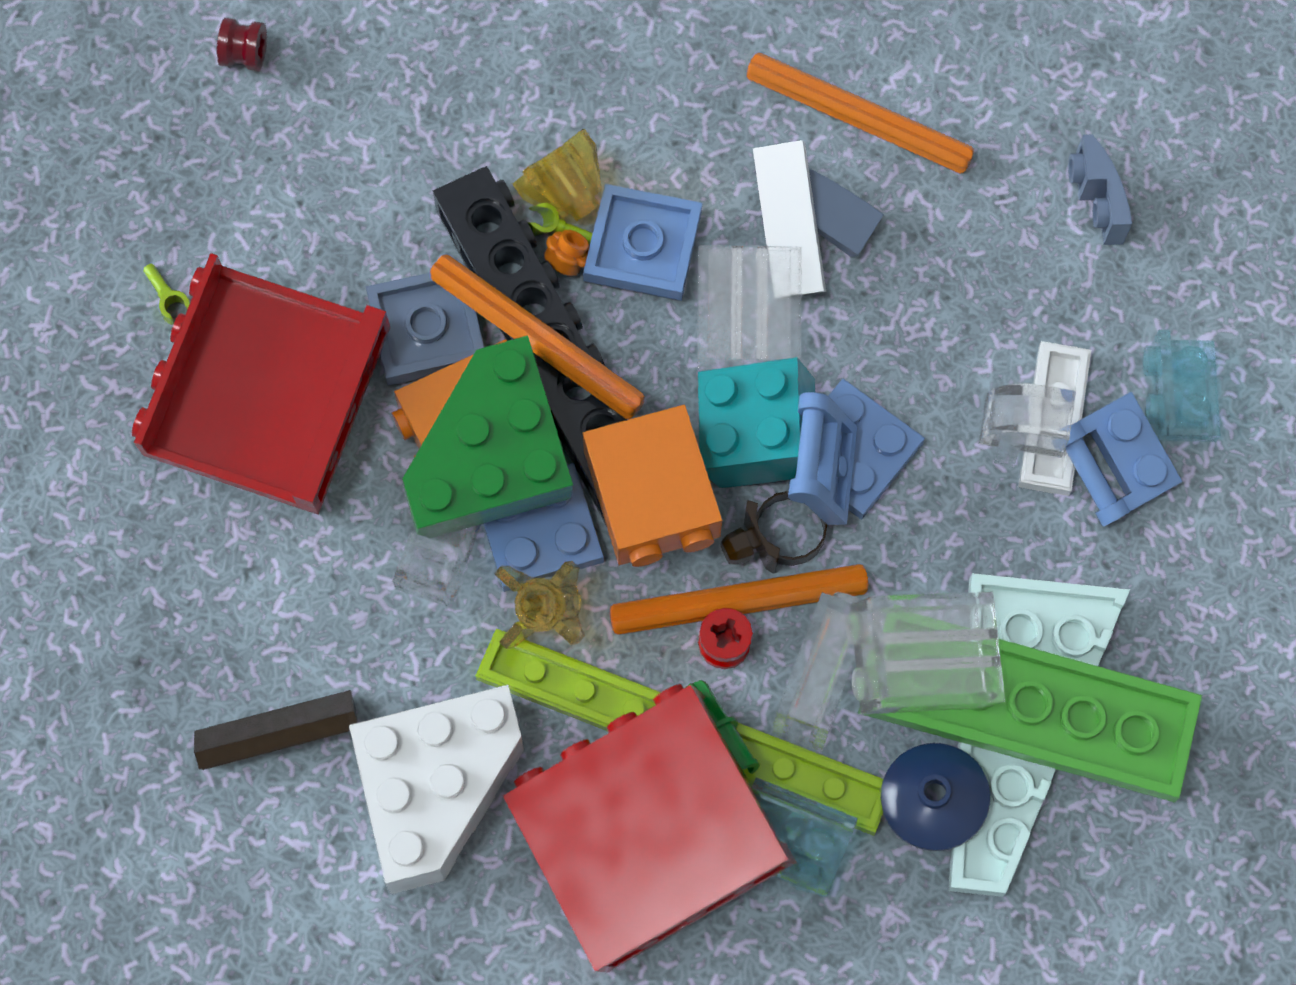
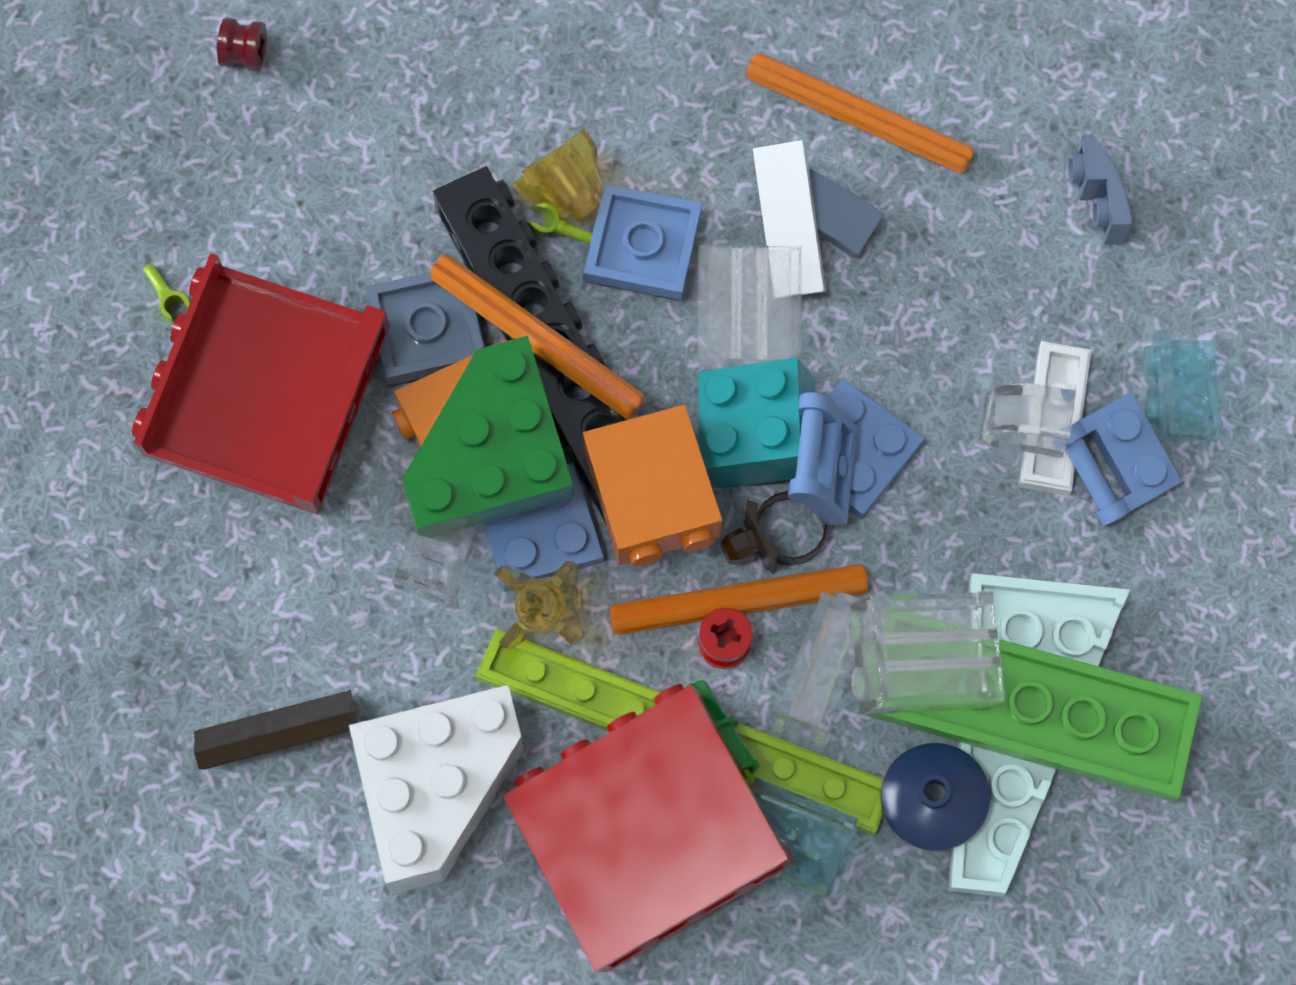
orange plate [544,230,589,276] -> none

